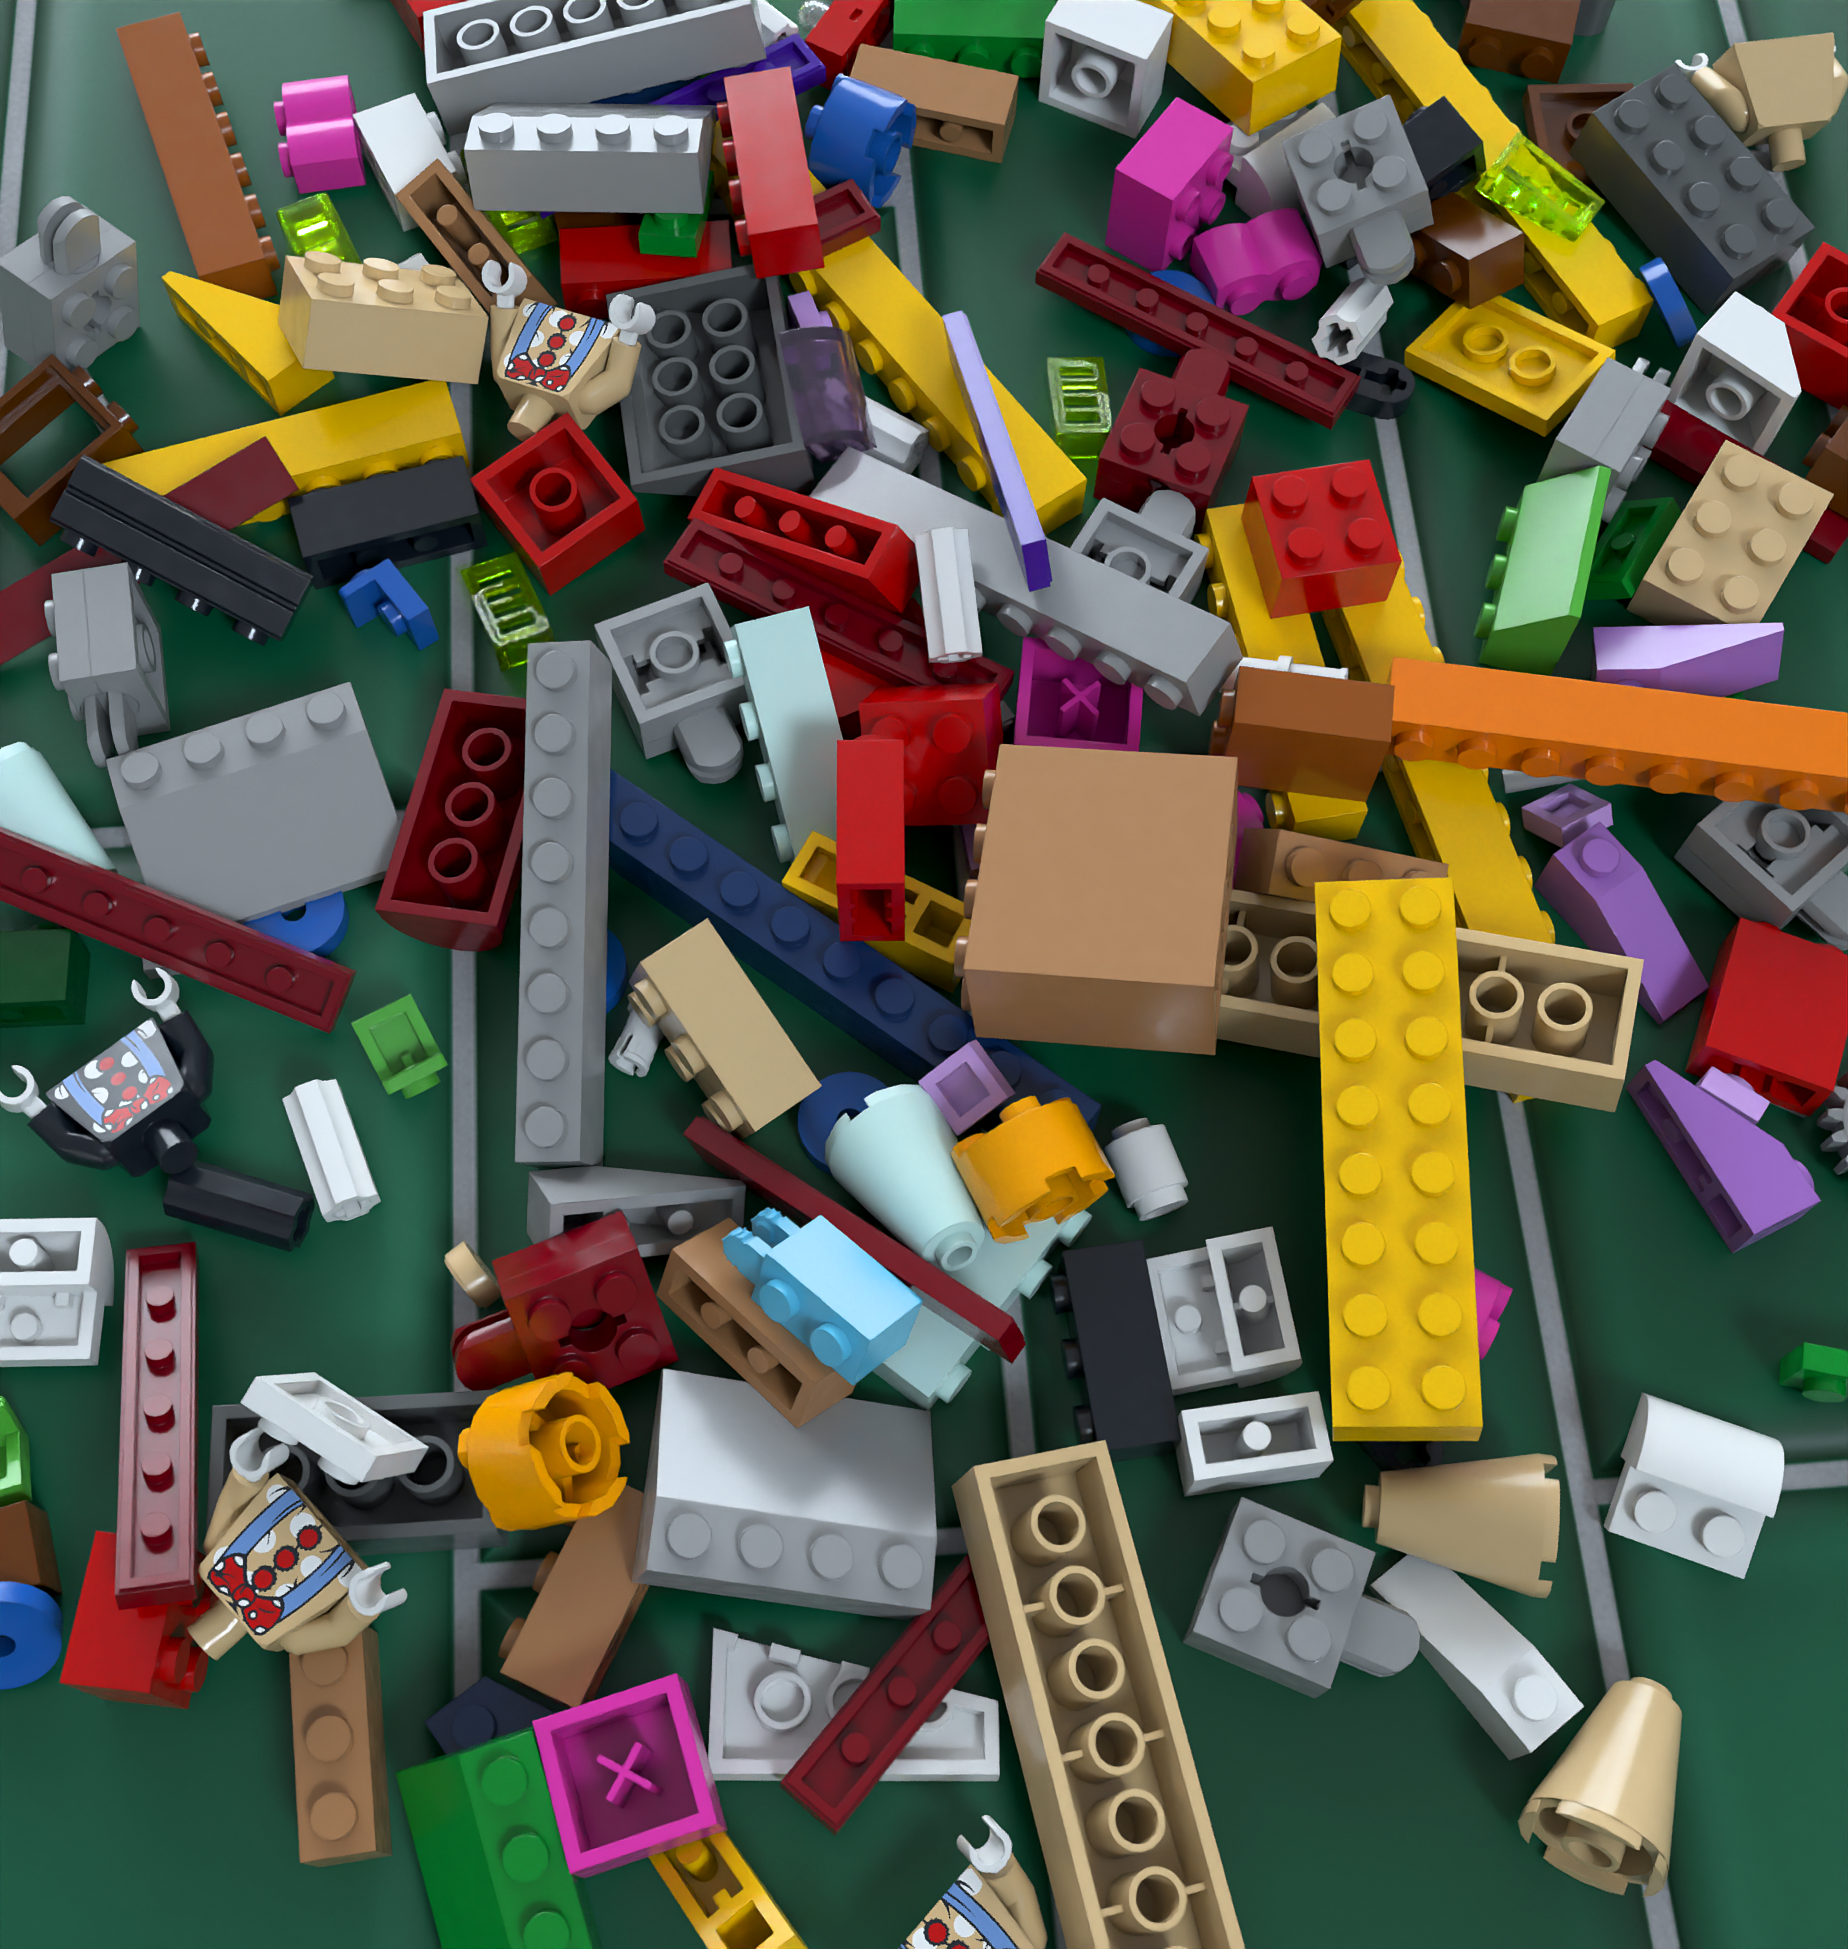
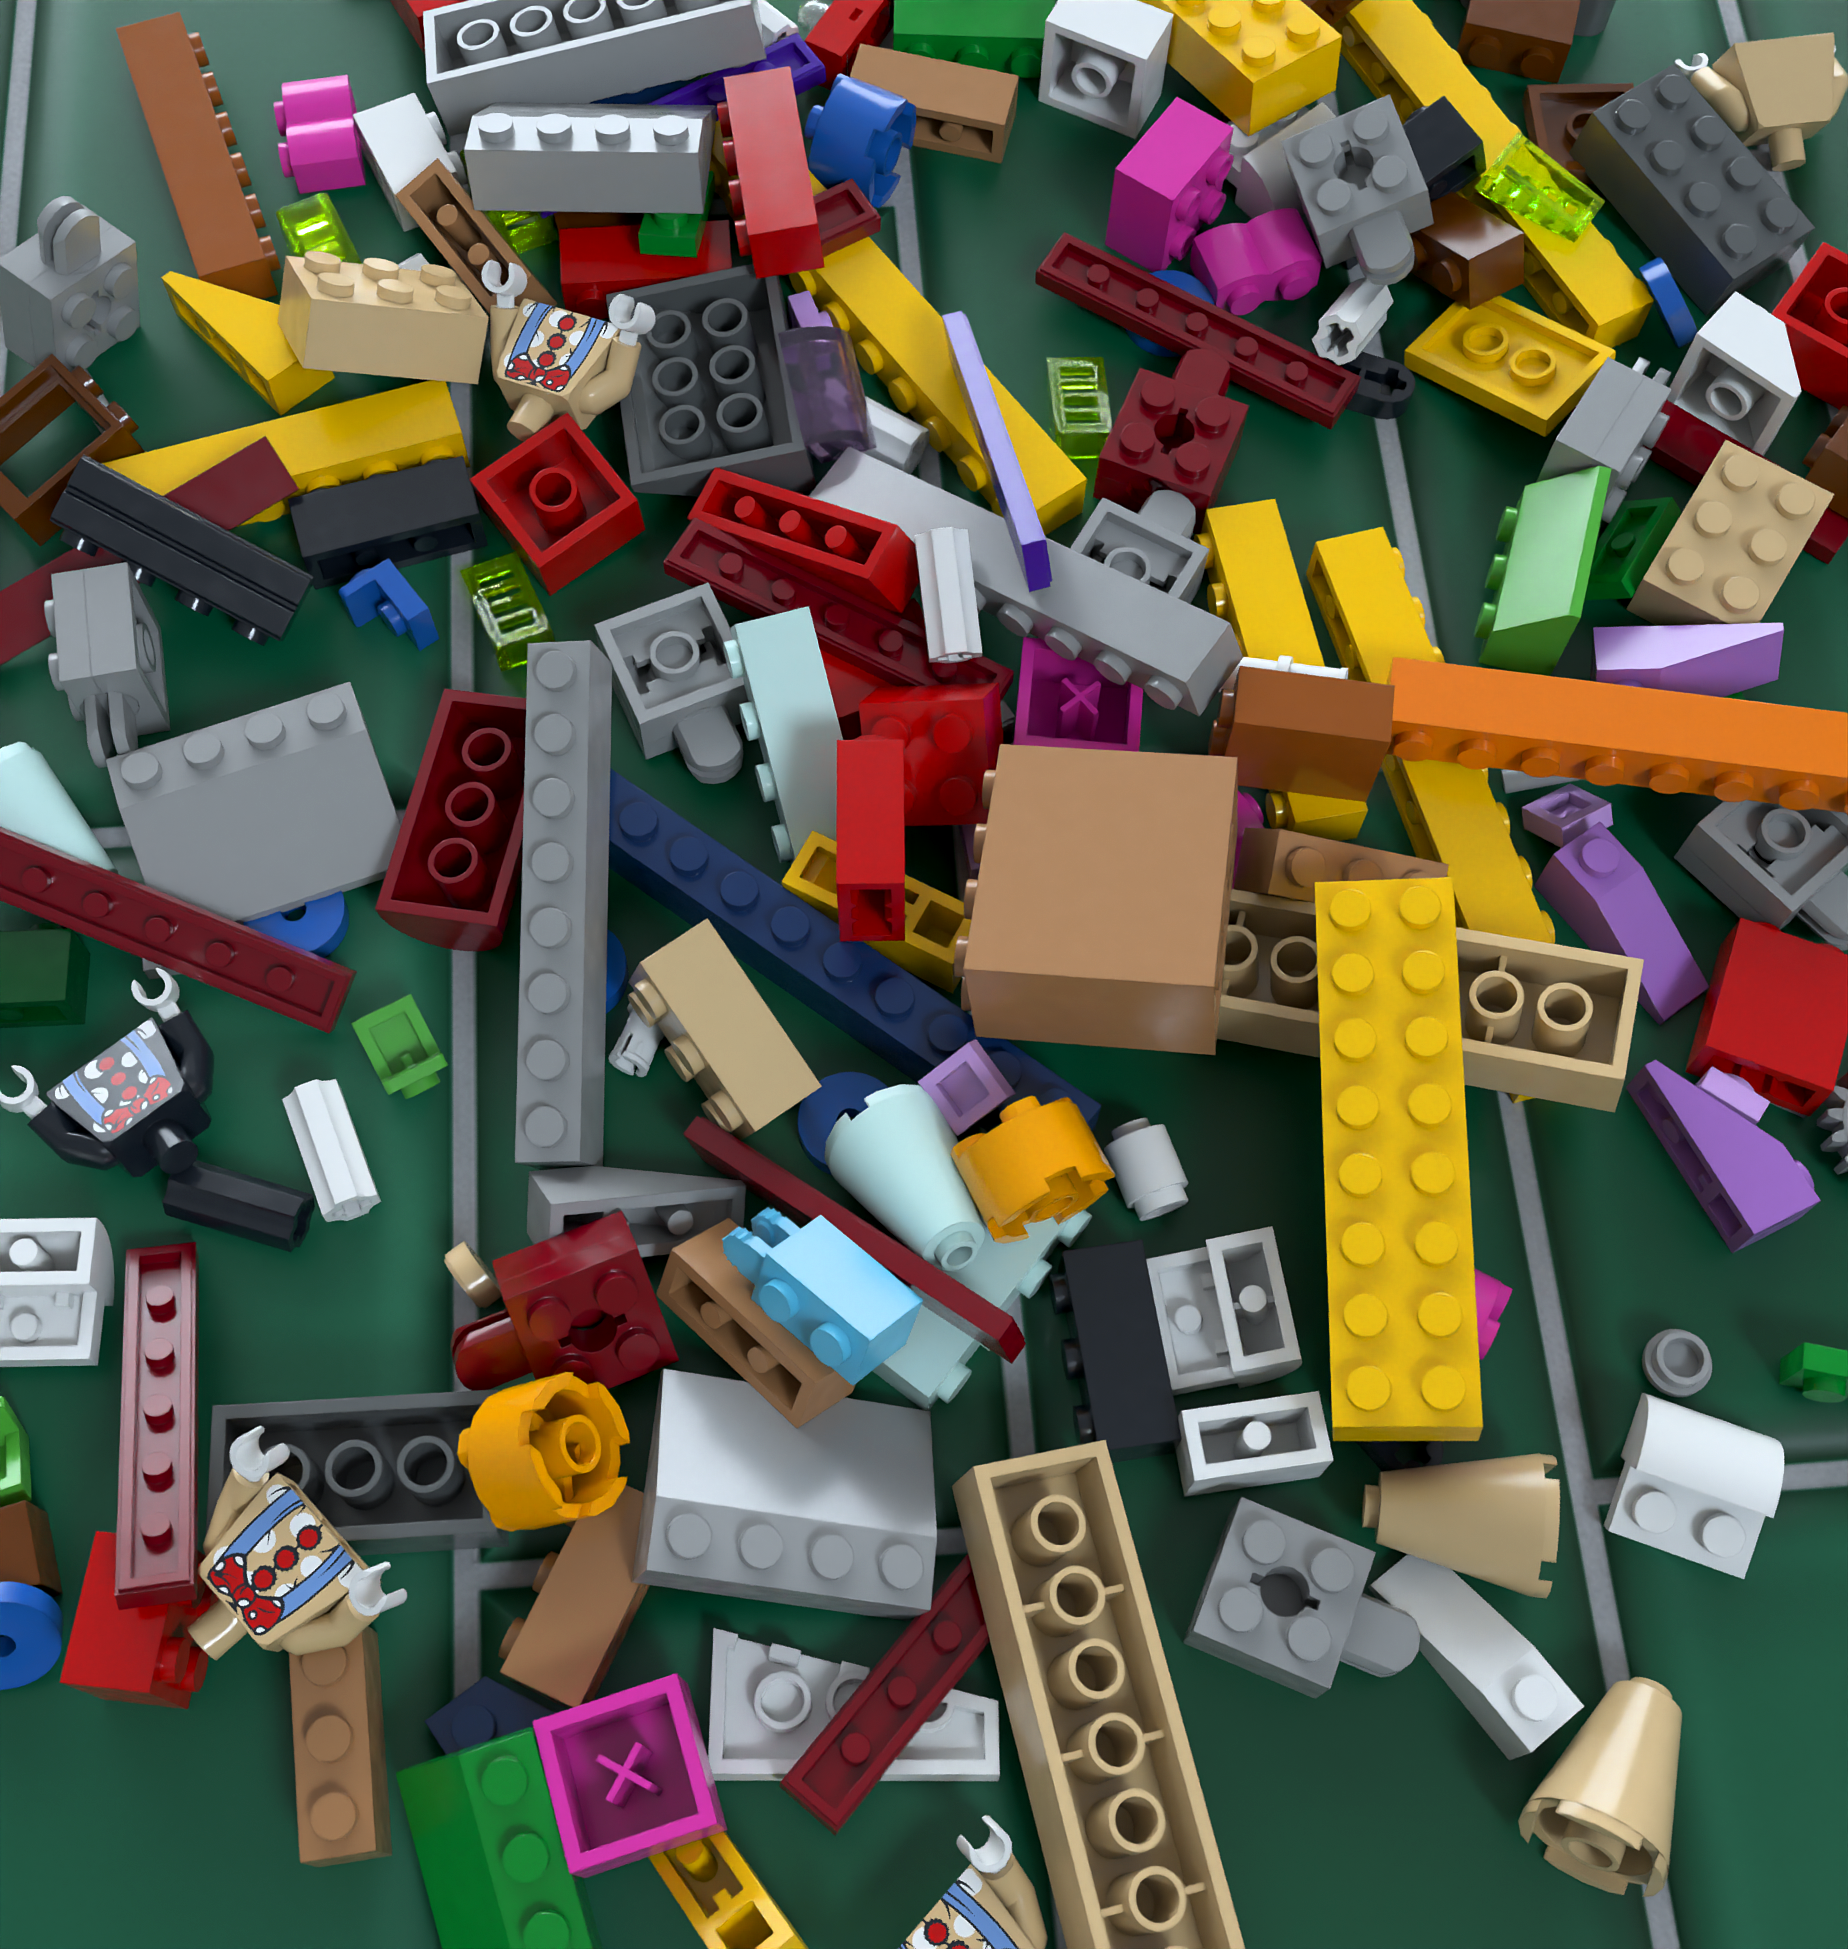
white plate [240,1372,429,1485] -> none
red brick [1241,459,1402,619] -> none
none -> light grey plate [1642,1329,1712,1397]

